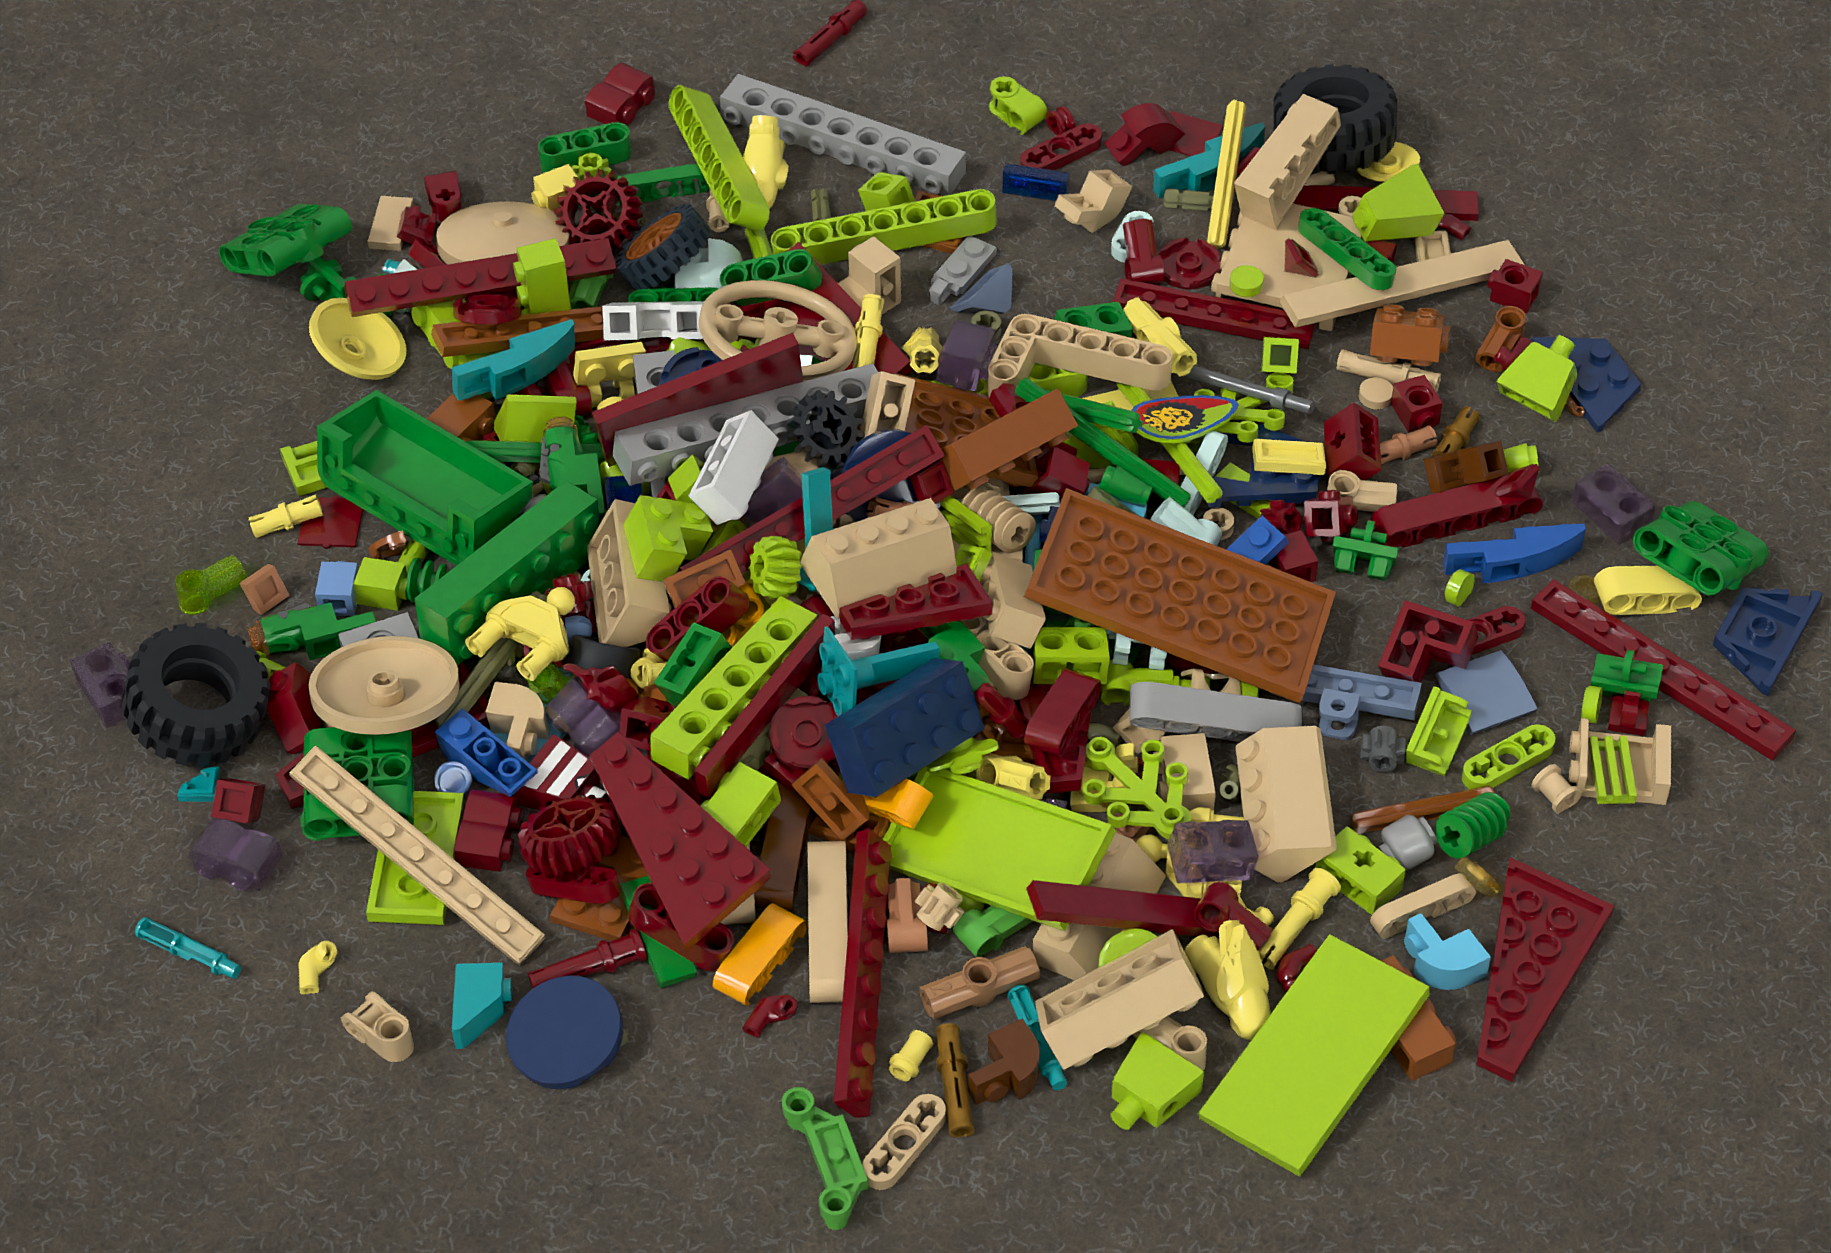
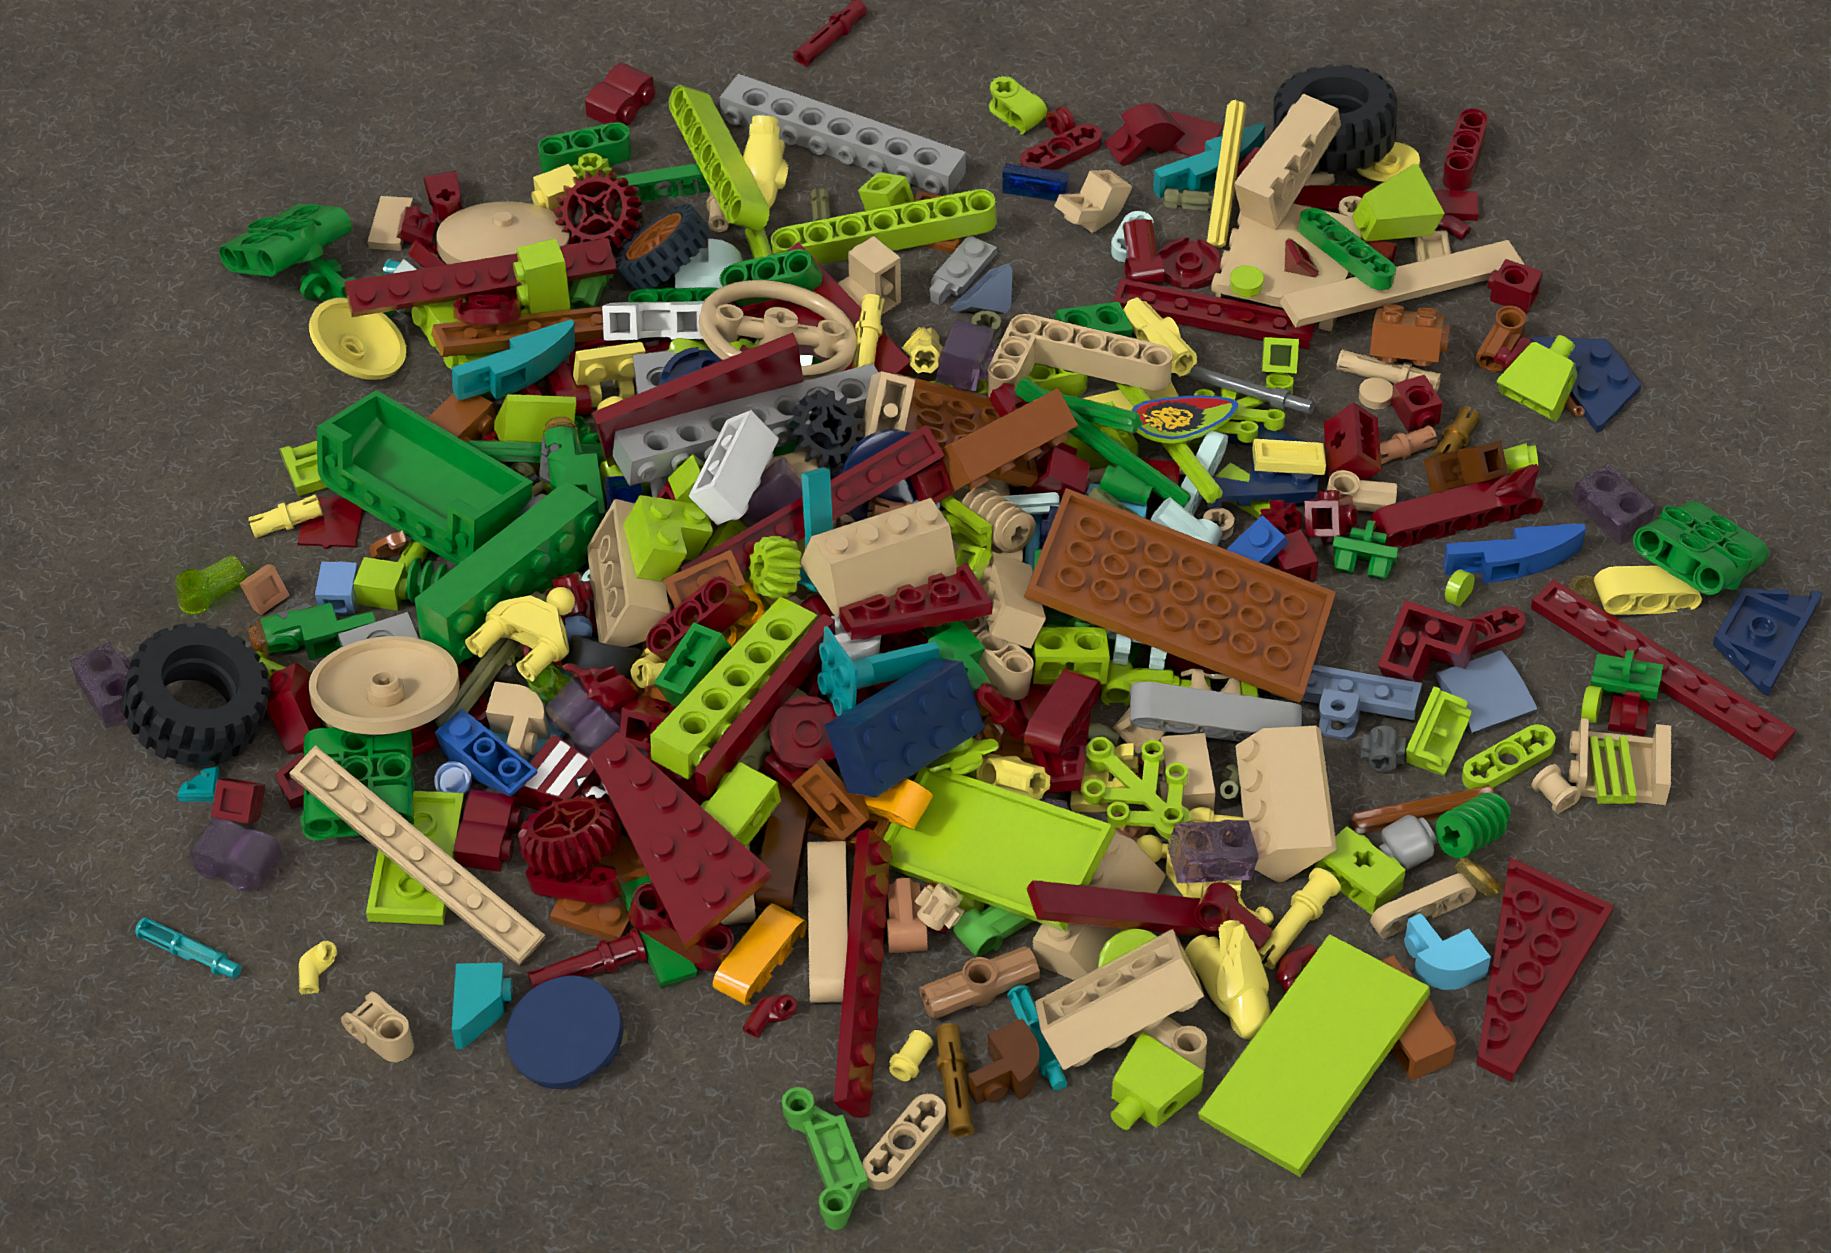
none -> dark red beam [1442,108,1488,191]

